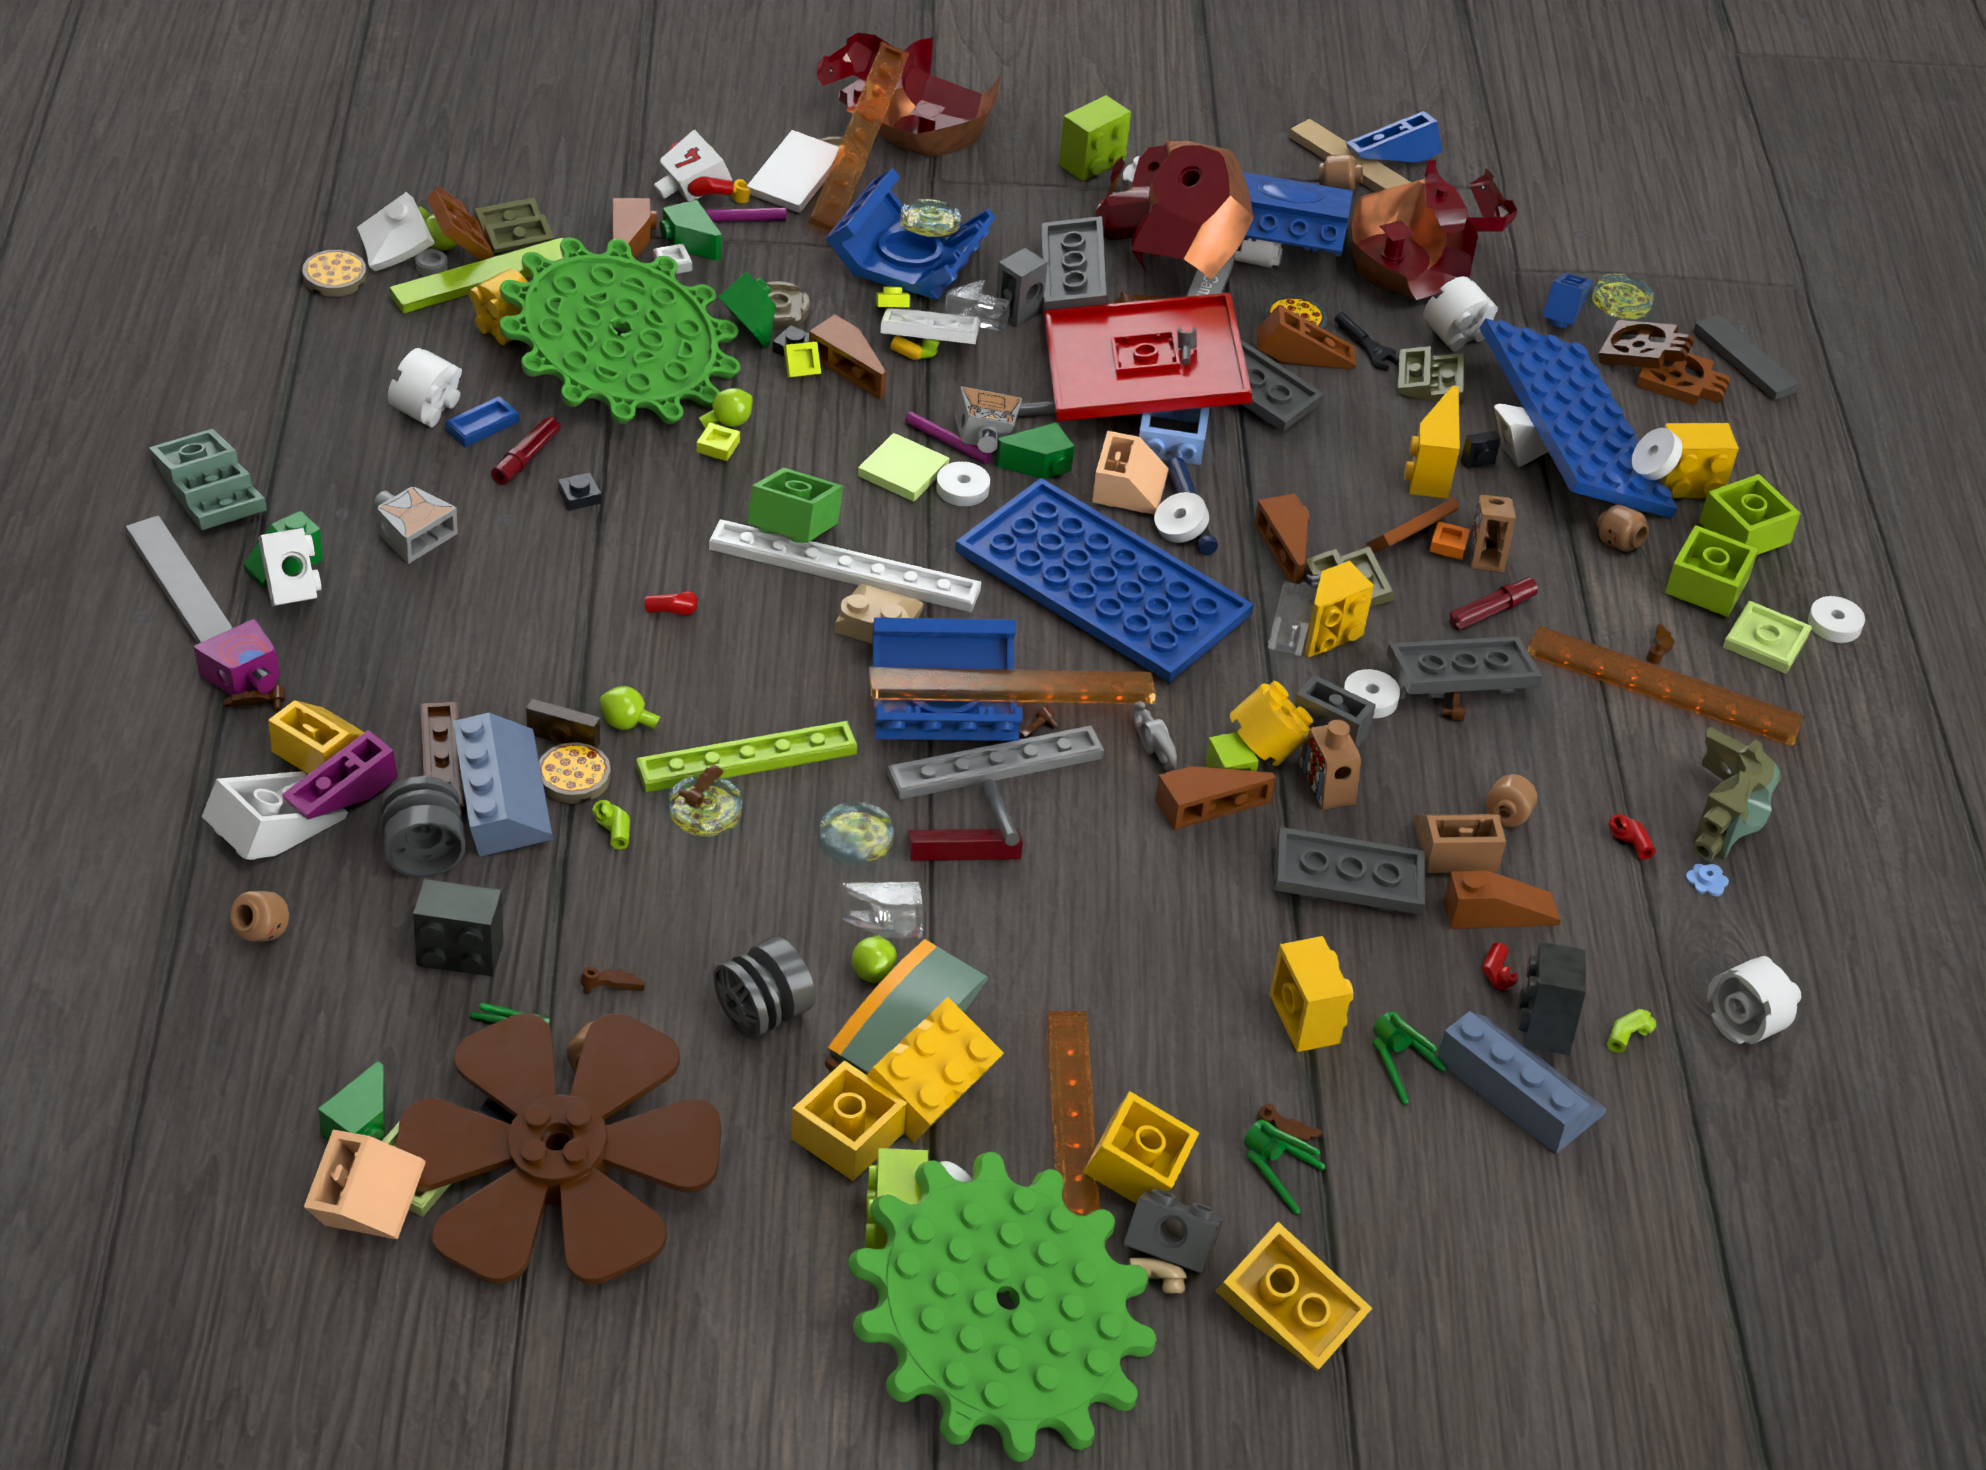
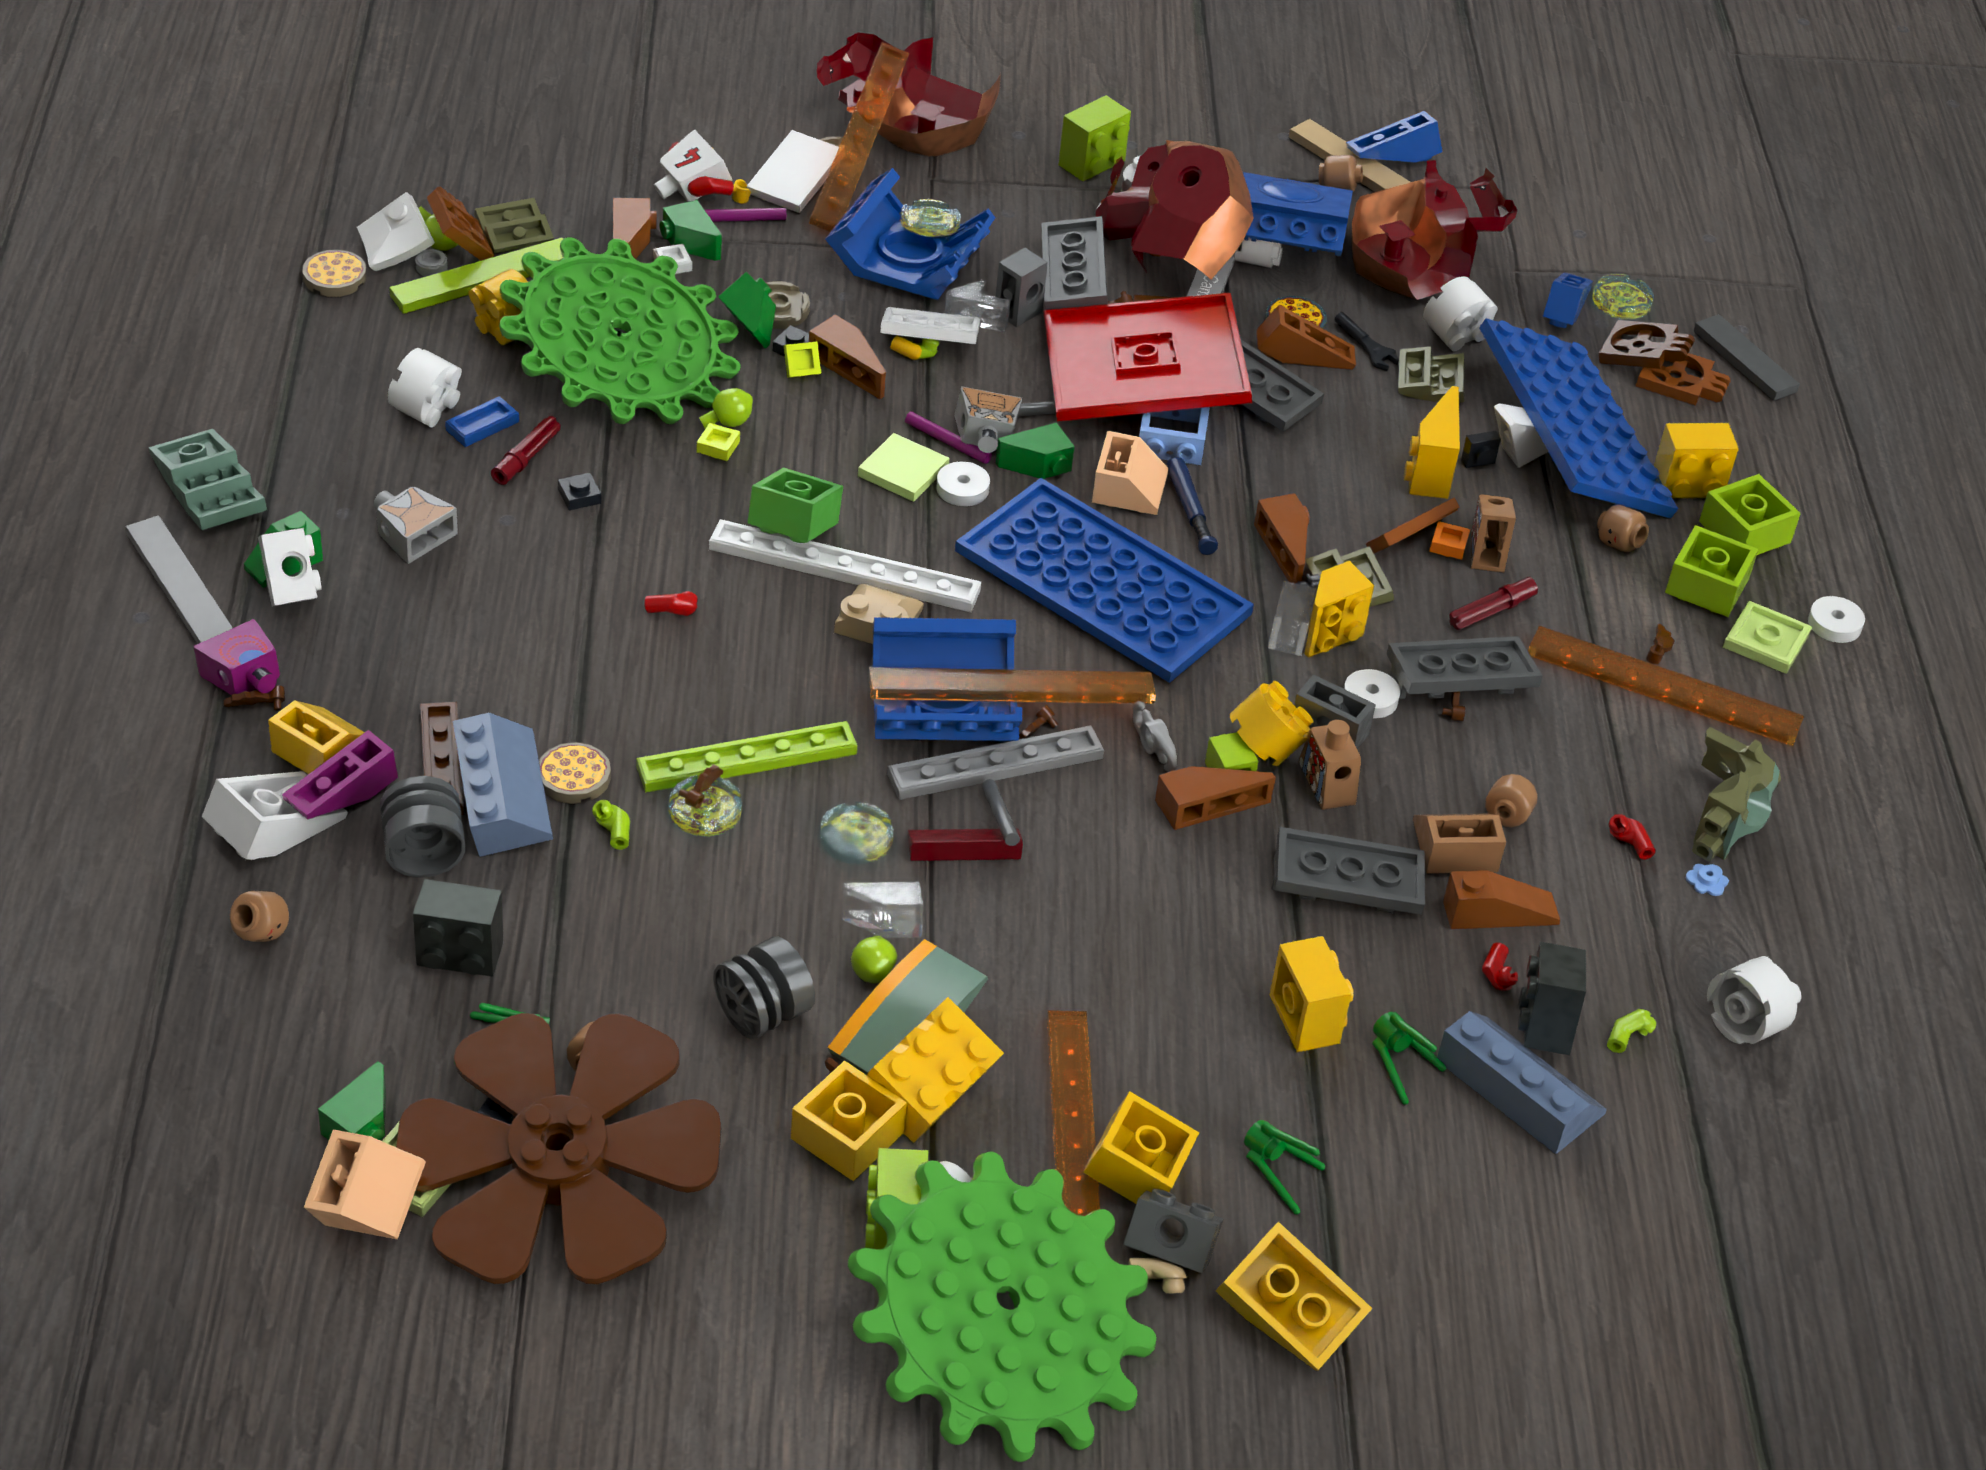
dark brown plate [526,699,600,748] -> none
reddish brown piece [580,967,646,993] -> none
lime piece [600,686,660,730] -> none
neon yellow plate [876,287,910,307] -> none
white piece [1154,492,1209,543] -> none
dark grey hand [1177,327,1197,365] -> none
reddish brown piece [1256,1104,1322,1143] -> none
white piece [1632,428,1683,480] -> none

